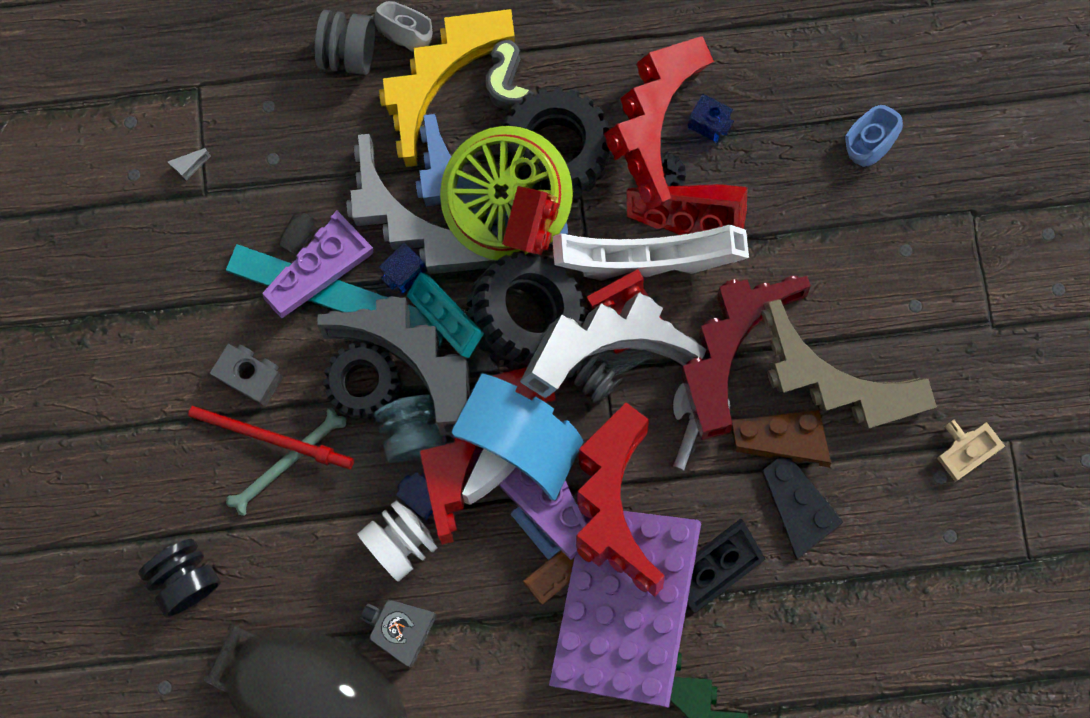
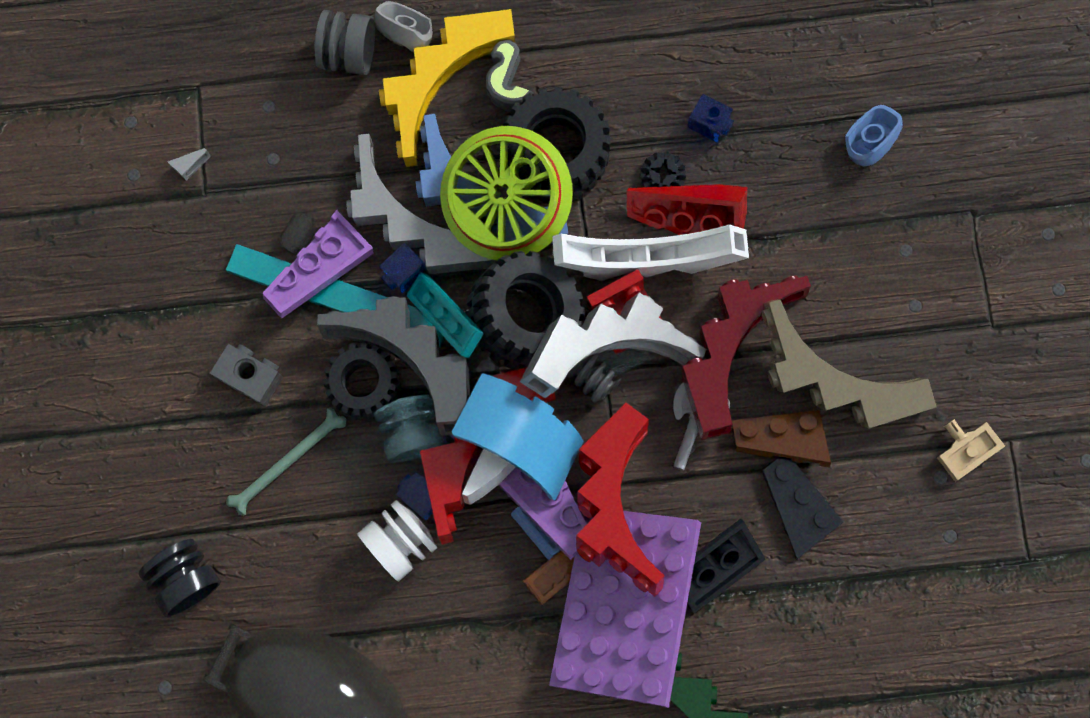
red bar [188,406,354,470] -> none
dark grey torso [360,599,438,667] -> none
red slope [502,186,559,255] -> none
arch [604,36,714,210] -> none

